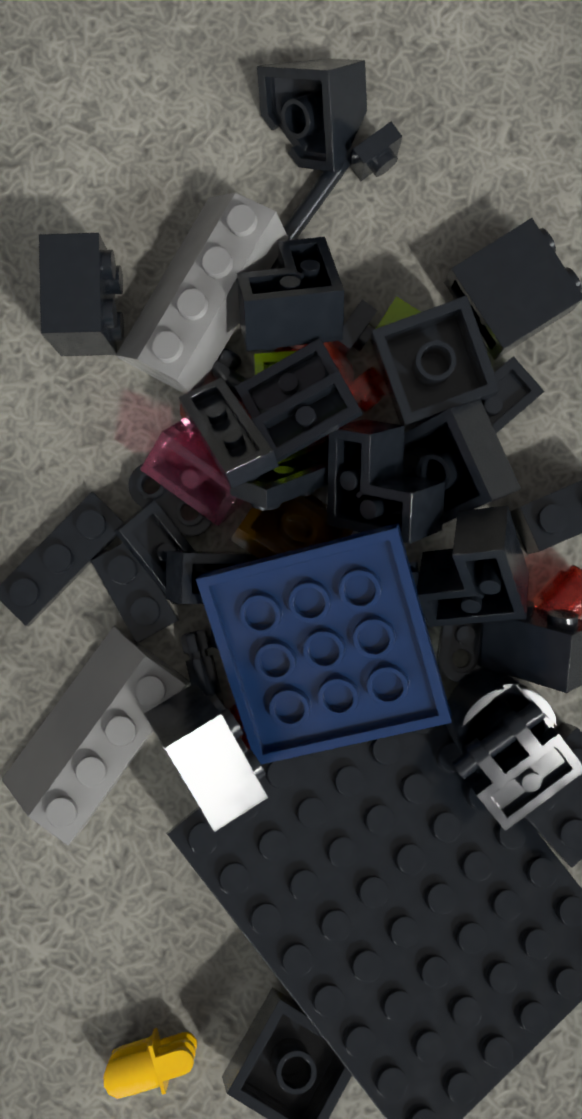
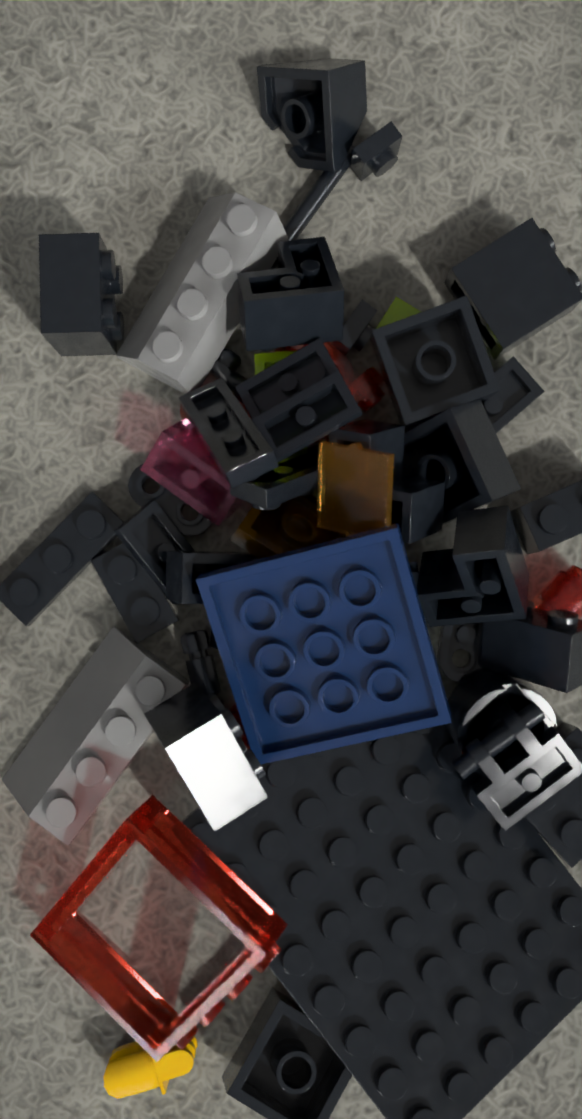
none -> clear red window [30,795,288,1062]
none -> clear orange piece [317,441,394,536]

